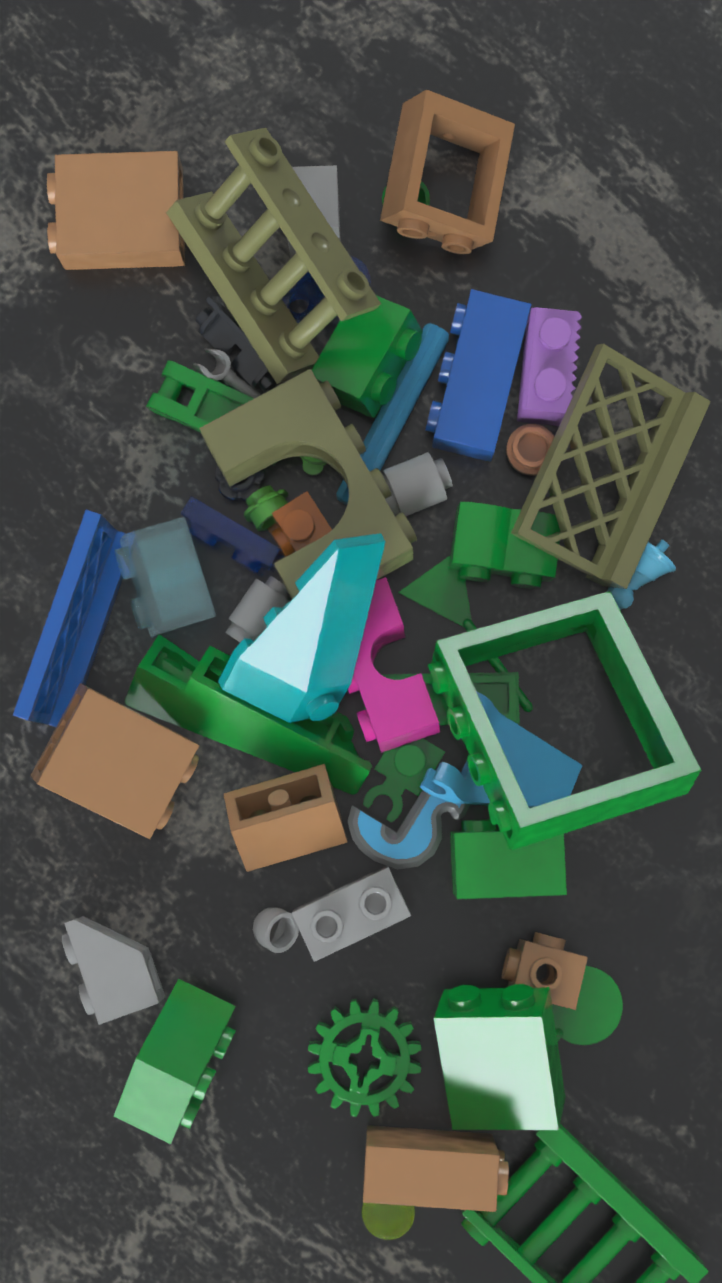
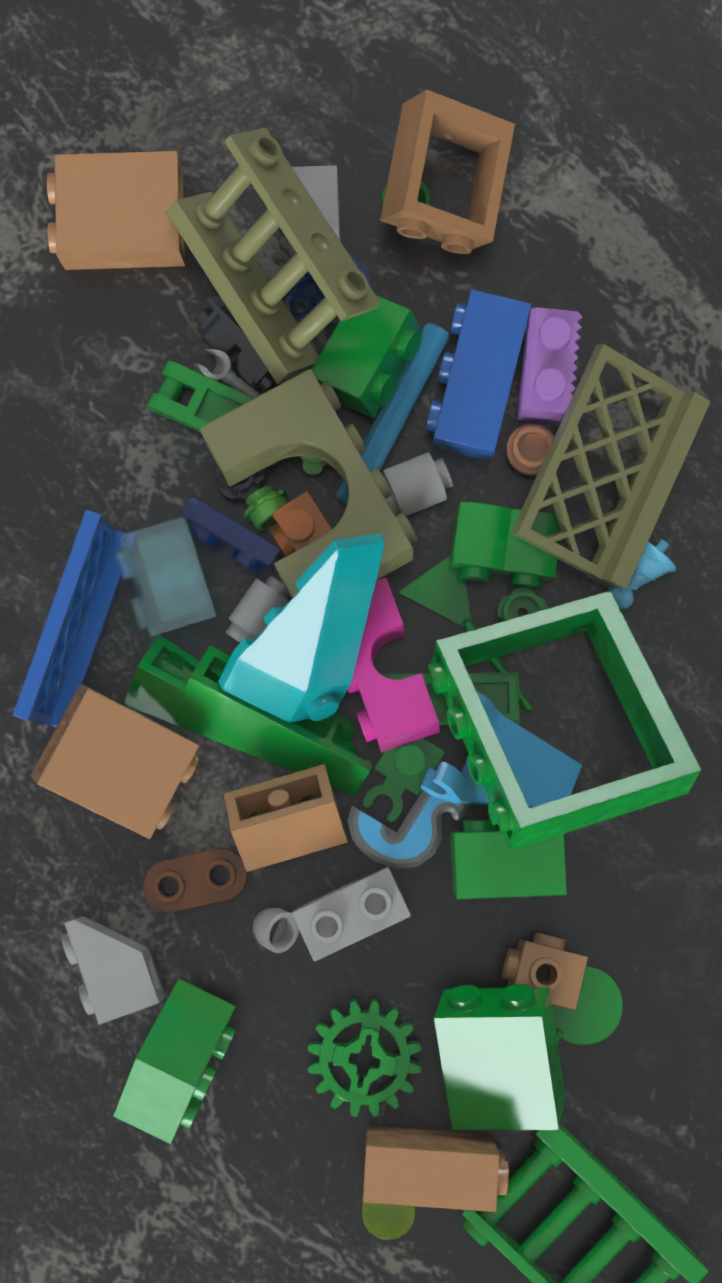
none -> reddish brown plate [144,848,248,912]
none -> green plate [497,587,548,622]

